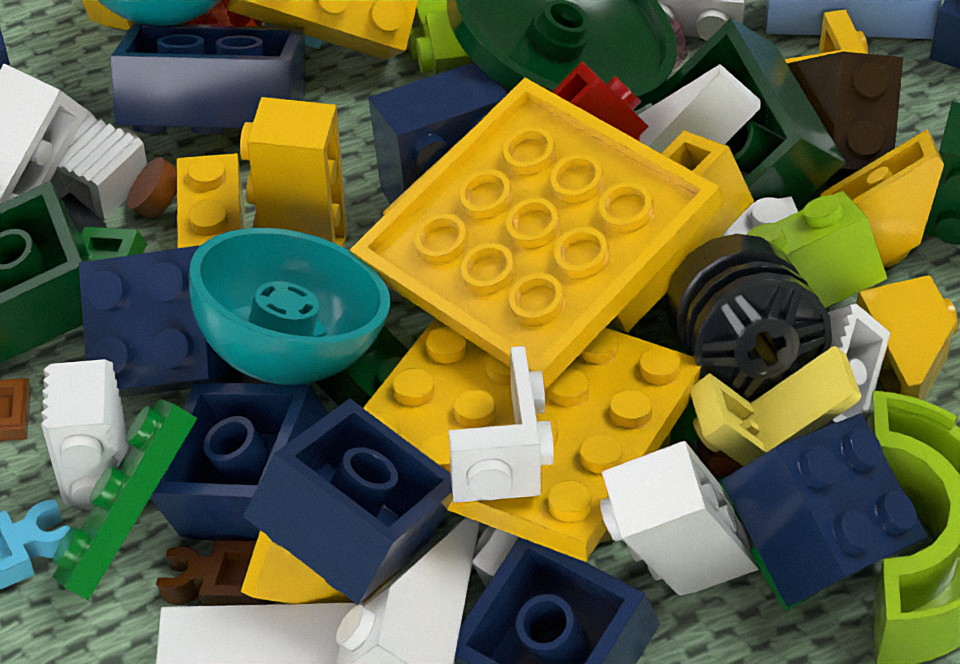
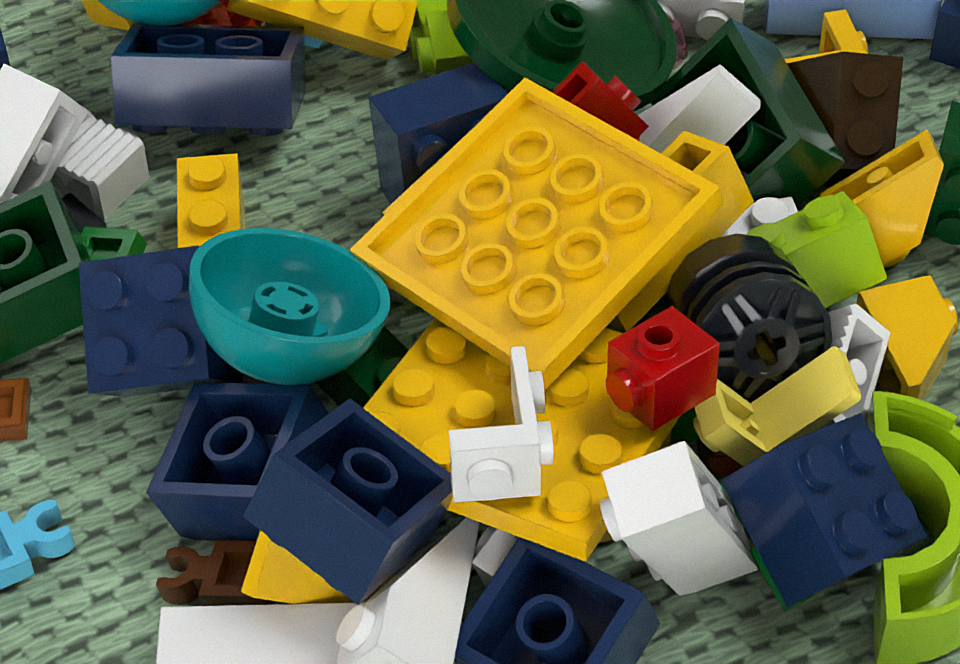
white brick [41,359,130,511] -> none
green plate [52,399,197,600] -> none
dark orange tile [127,157,177,219] -> none
yellow brick [240,97,348,248] -> none
none -> red brick [606,306,720,432]

